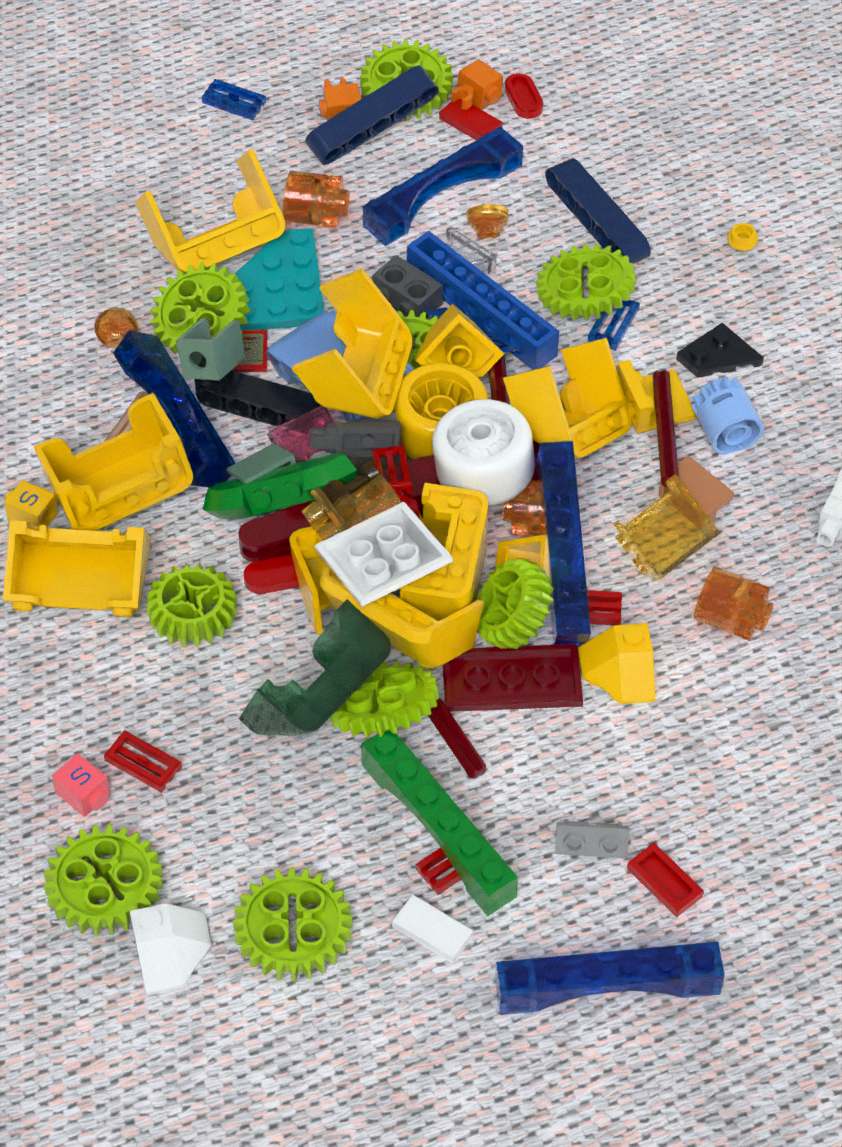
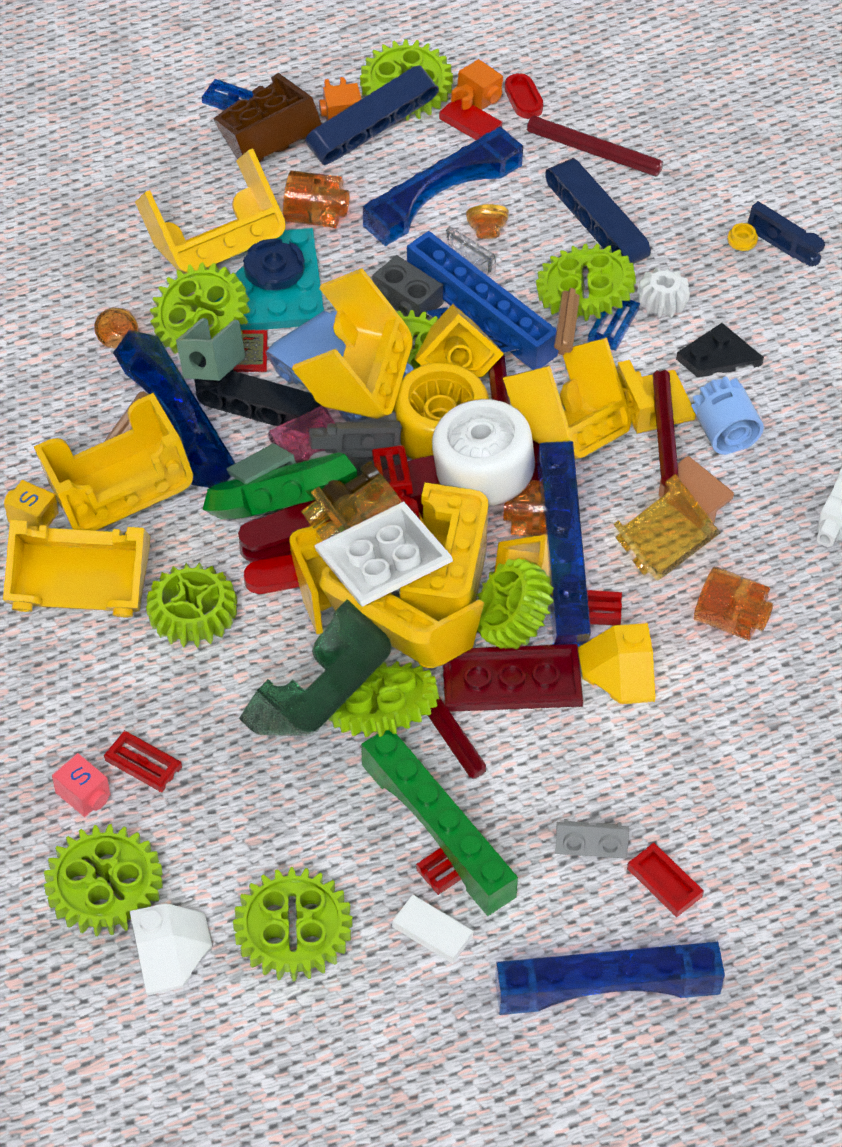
none -> reddish brown wedge [213,73,322,163]
none -> dark blue tile [243,238,305,291]
none -> dark red axle [527,116,663,177]
none -> medium nougat axle [554,288,580,355]
none -> white gear [637,267,690,318]
none -> dark blue hinge [747,201,825,267]

